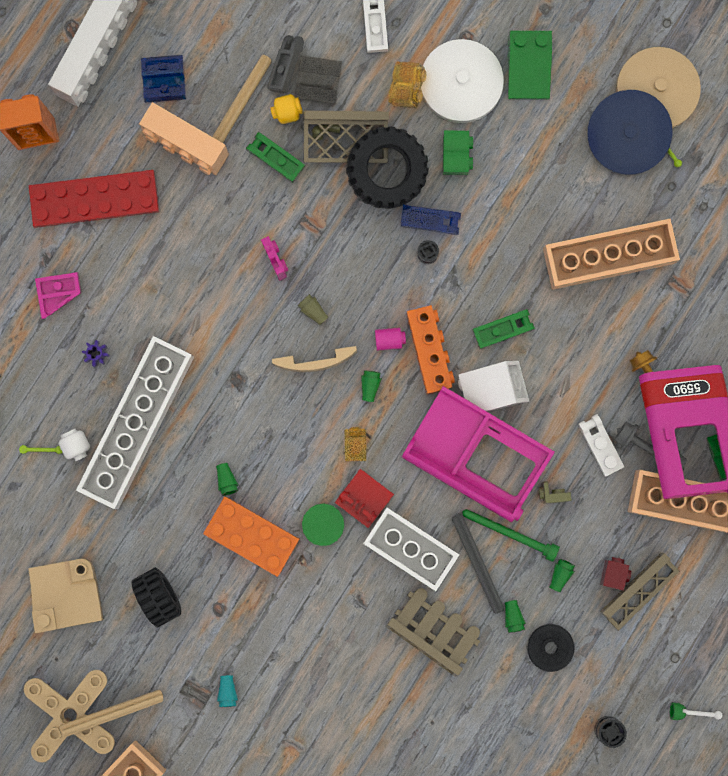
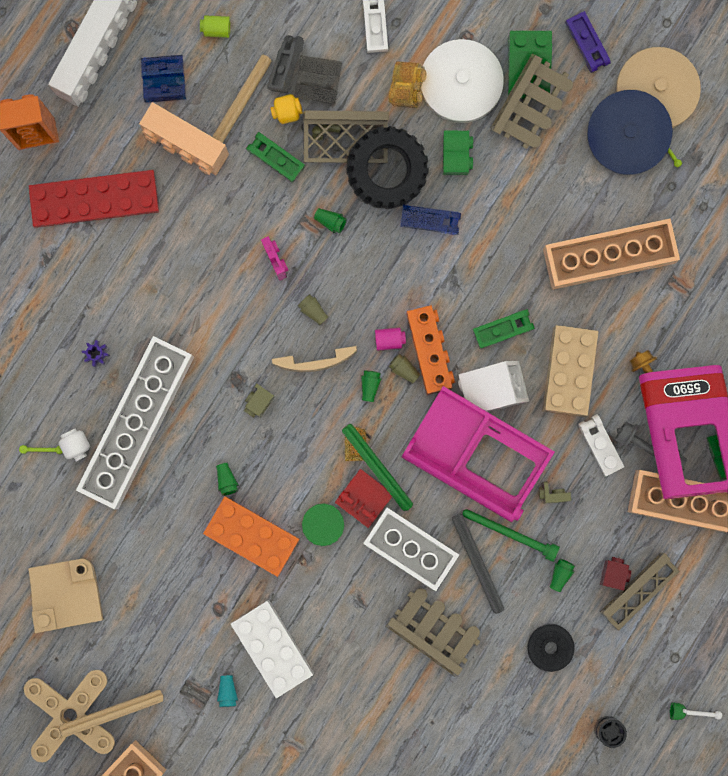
dark pink wing [35,272,82,319] -> none
black tyre [132,567,181,628] -> none
black wheel [417,240,439,264] -> none
green cone [505,600,526,633] -> none
none -> lime brick [200,15,231,38]
none -> white brick [231,600,314,698]
none -> olive brick [243,383,275,418]
none -> green cone [314,208,347,233]
none -> green axle [342,424,413,511]
none -> olive cone [388,354,420,384]
none -> dark tan fence [490,54,573,149]
none -> tan brick [542,325,598,417]
none -> dark purple plate [565,11,611,73]

